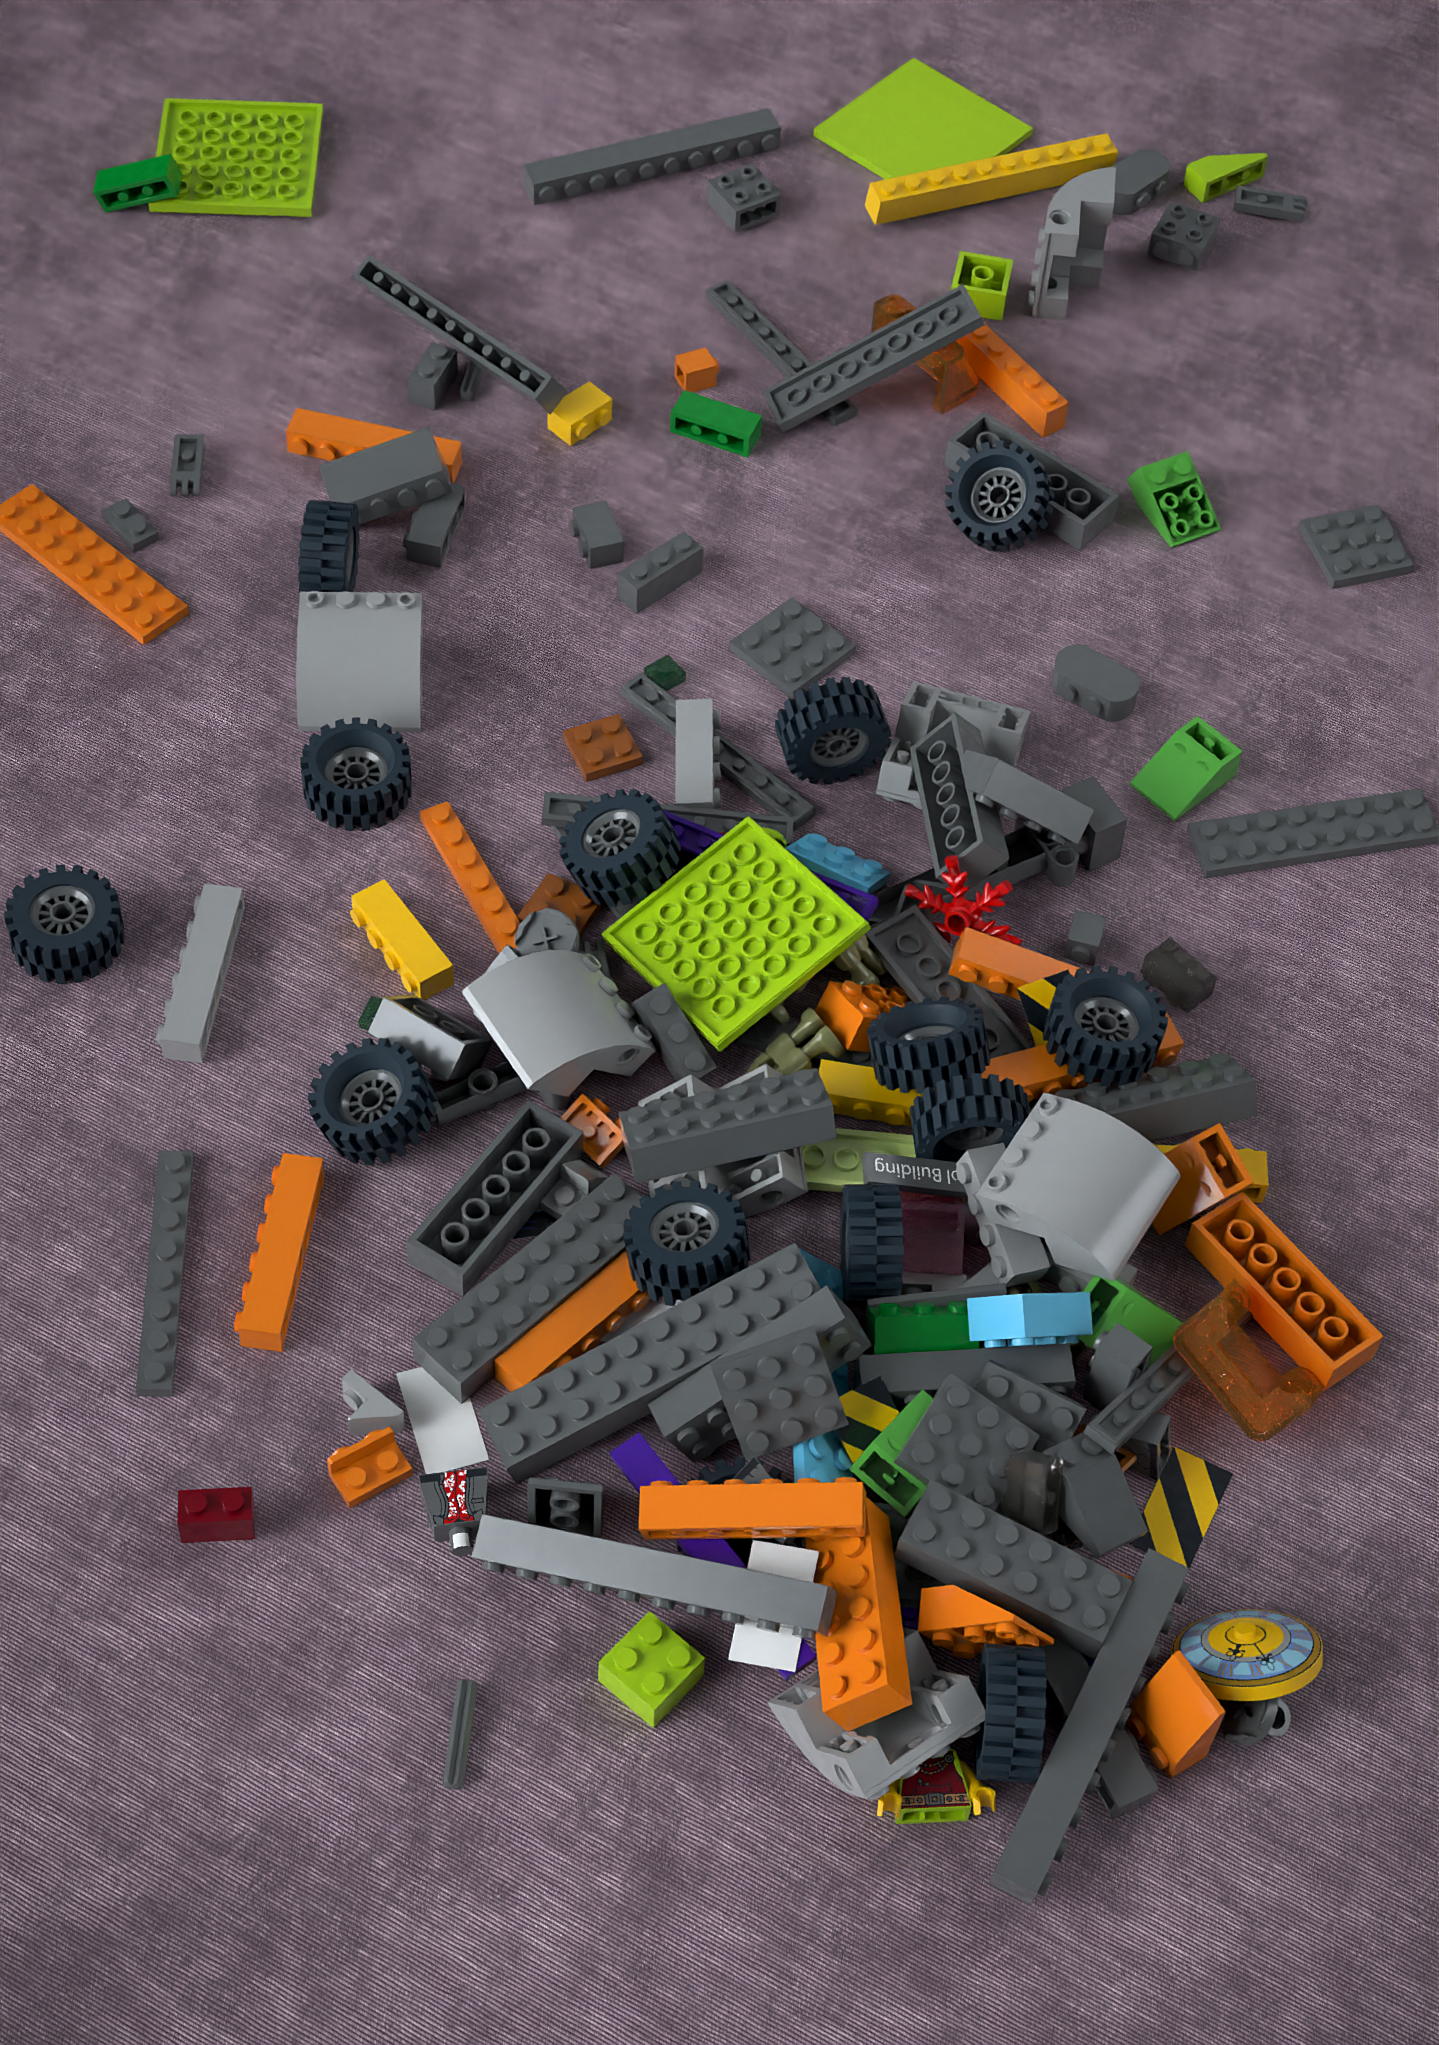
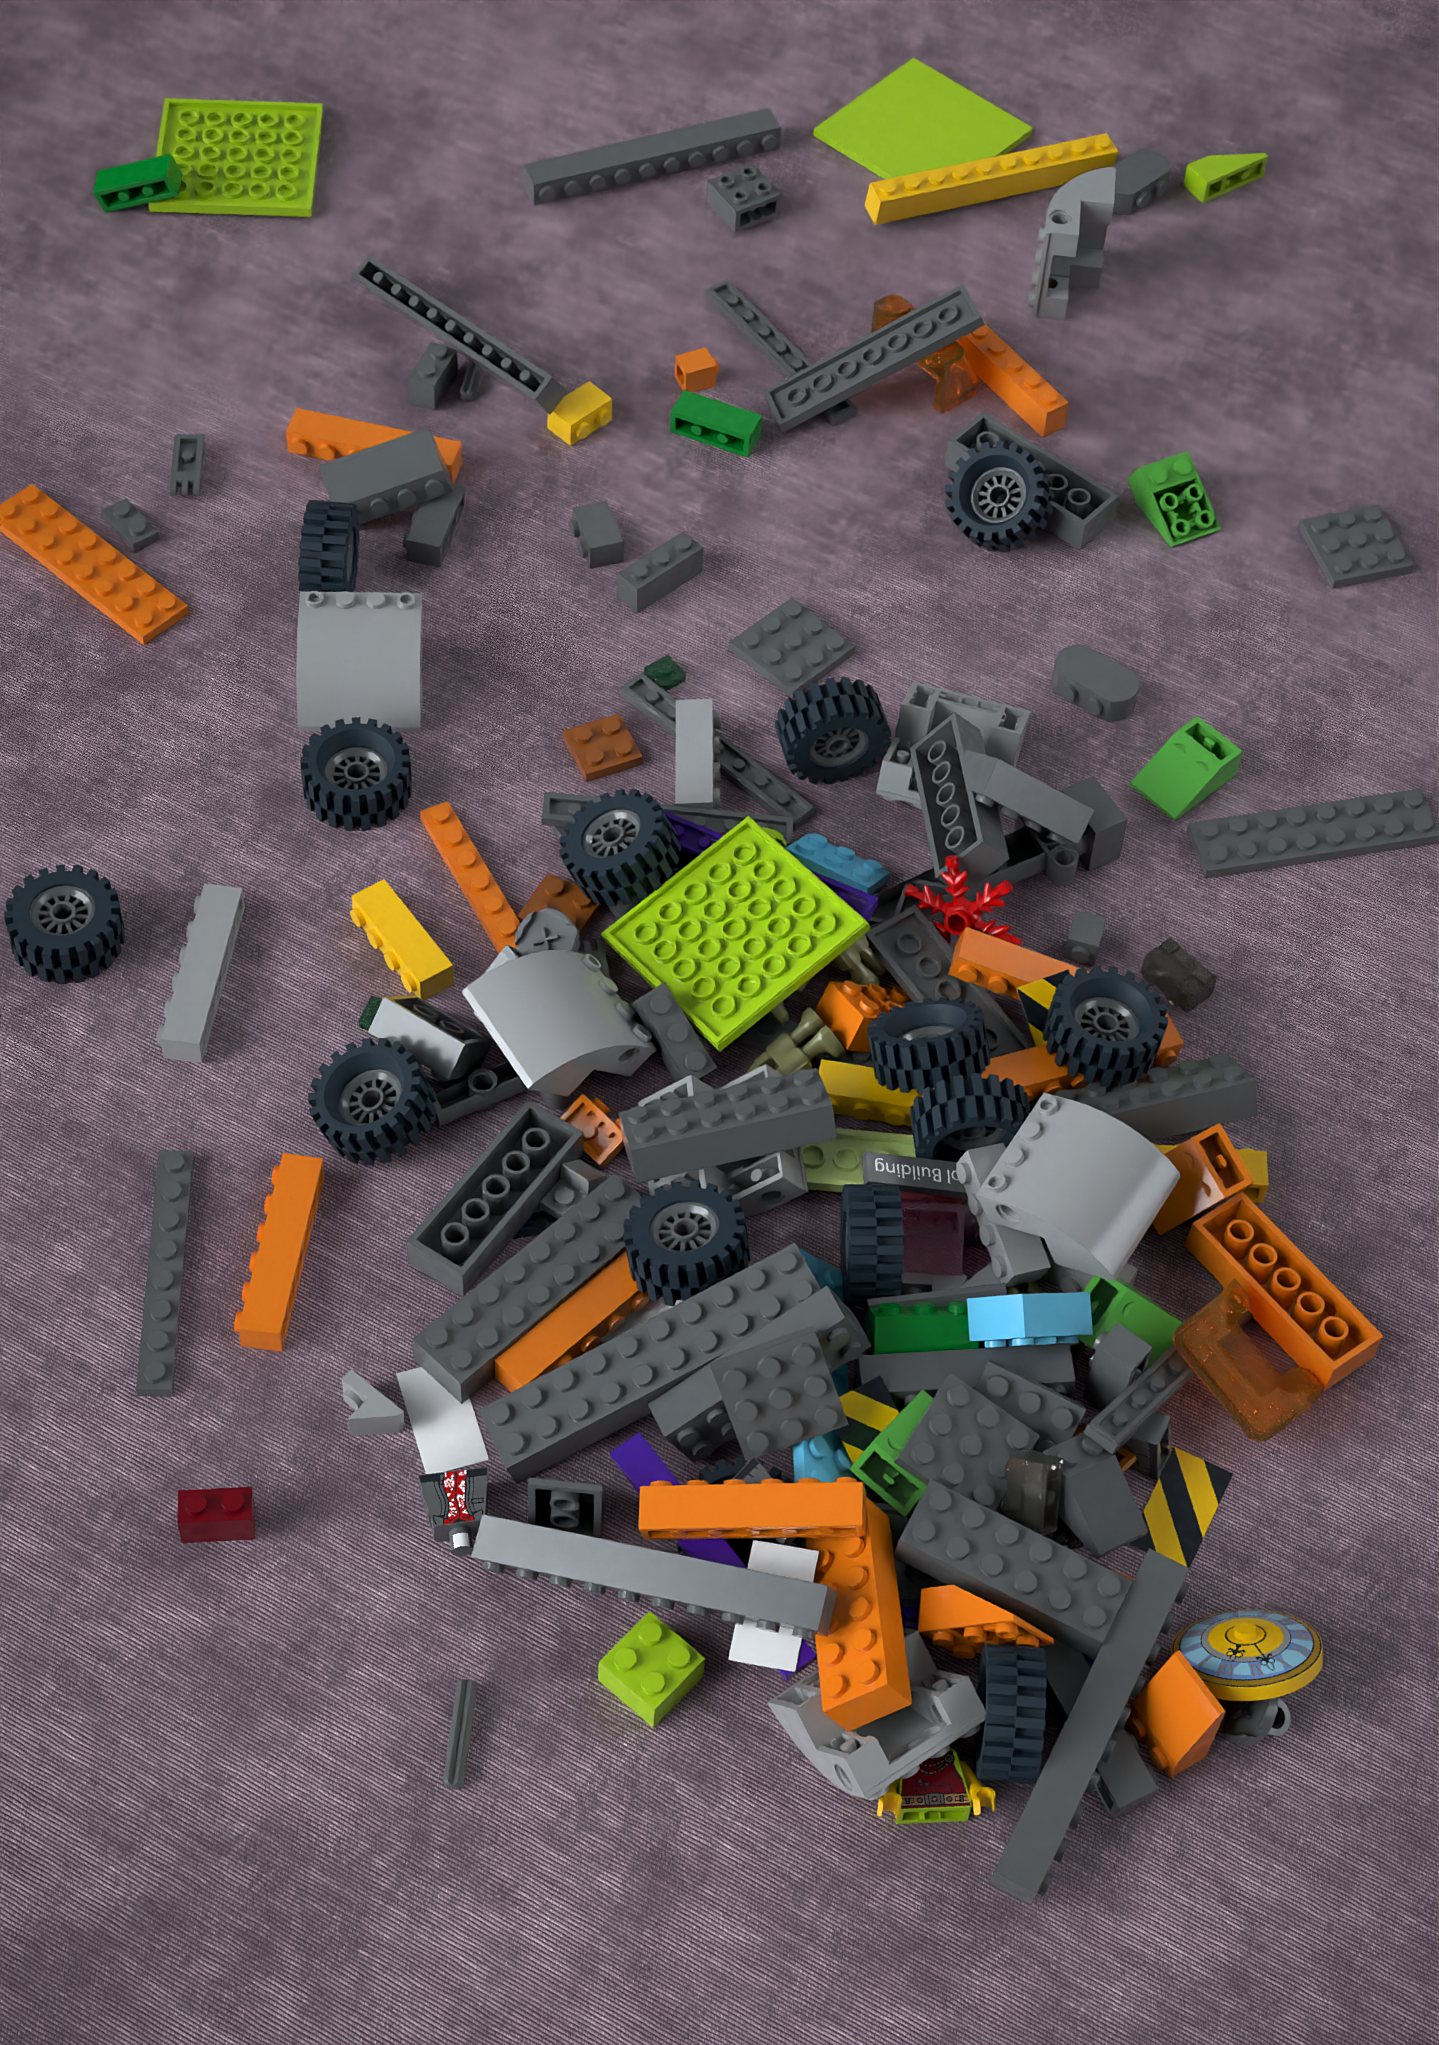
orange bracket [327,1426,413,1509] -> none
lime brick [951,251,1014,321] -> none
dark grey brick [1148,202,1221,271] -> none
dark grey hinge [1233,185,1307,222] -> none

